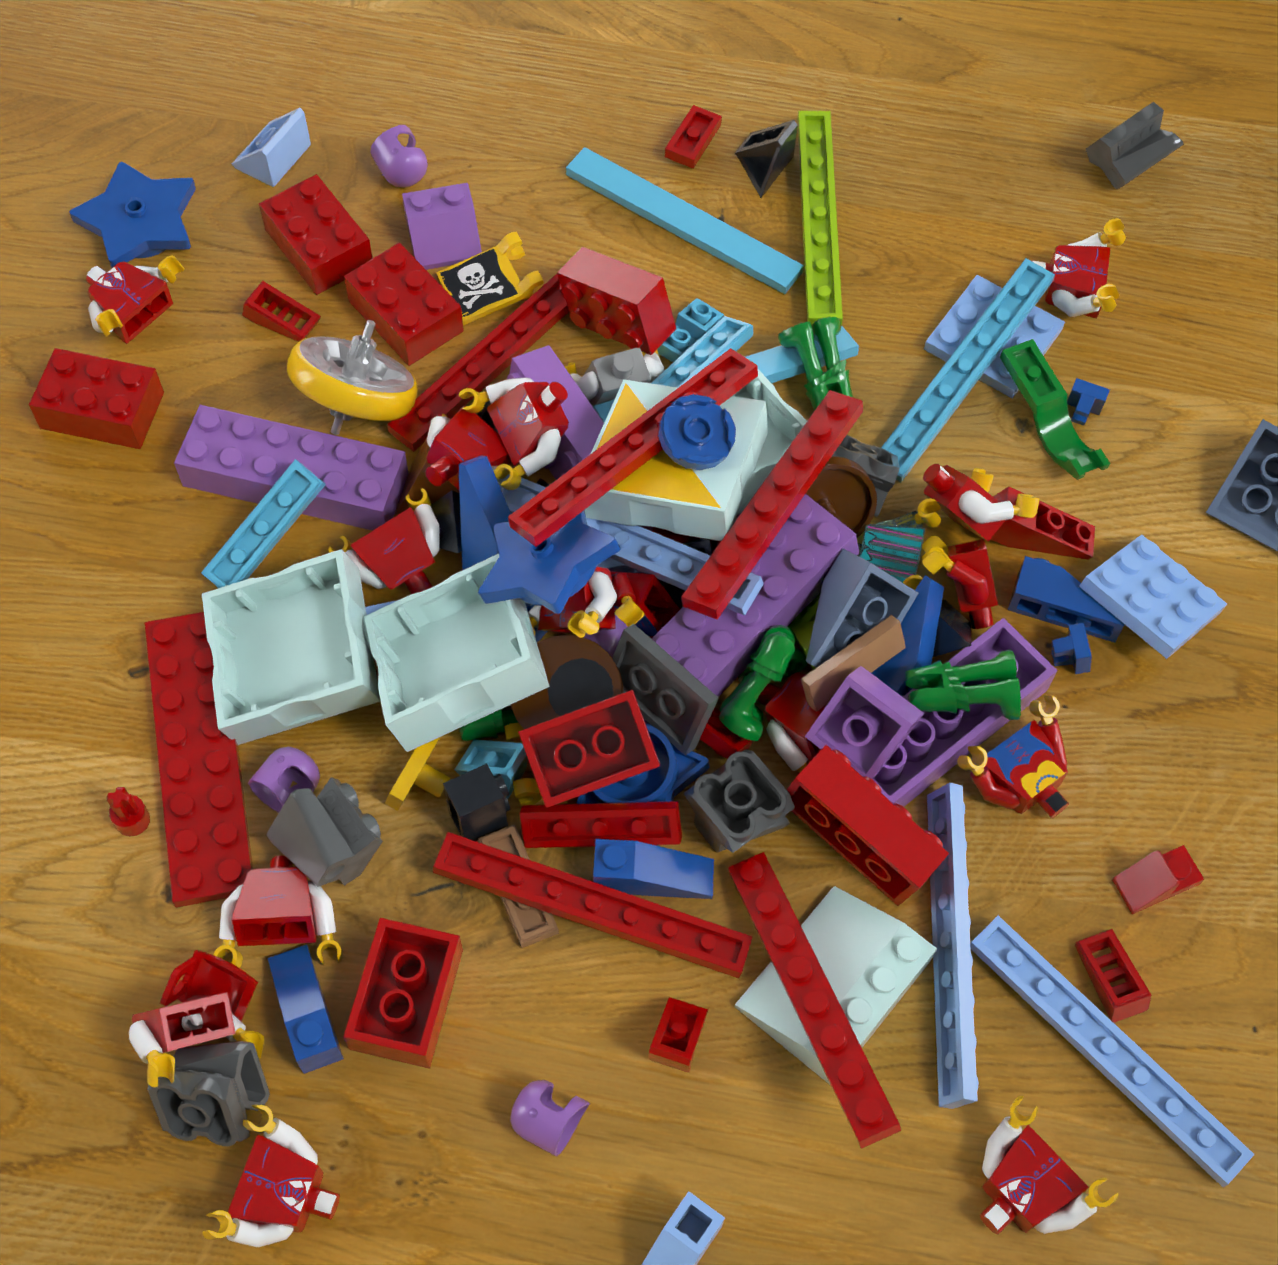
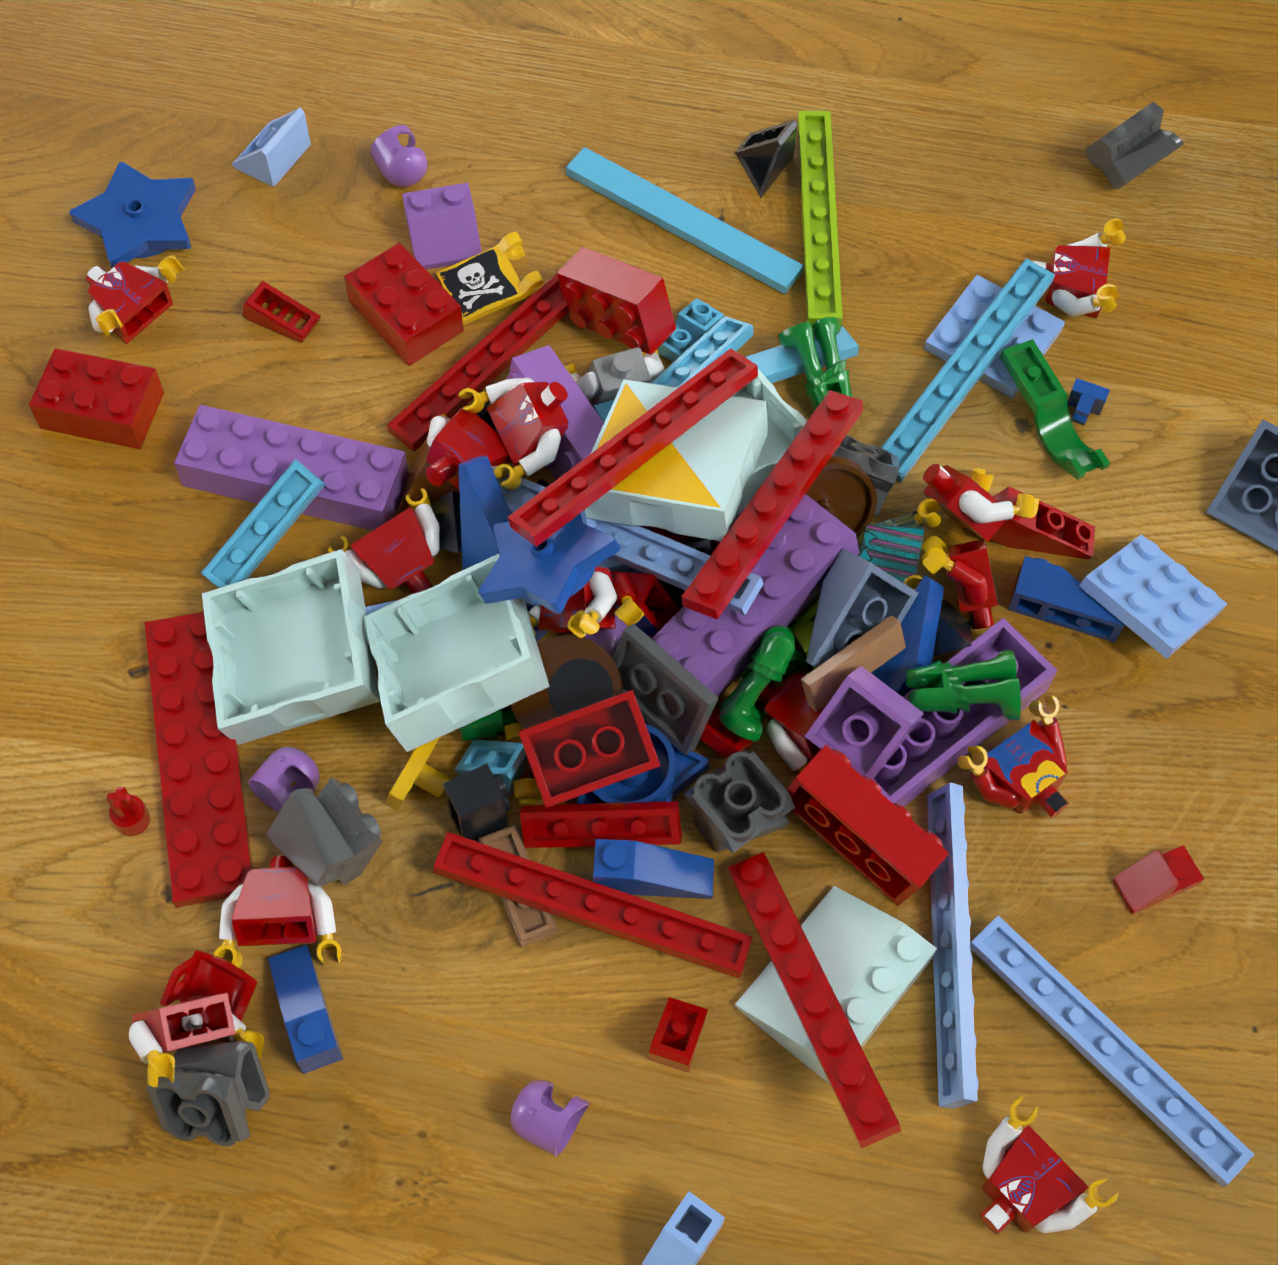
torso [202,1104,340,1247] -> none
red brick [259,174,373,295] -> none
wheel [287,320,417,435] -> none
red brick [343,918,463,1069] -> none
blue tile [658,394,736,470] -> none
red plate [665,105,722,169] -> none
blue tile [1051,623,1092,674] -> none
red slope [1075,929,1152,1023] -> none

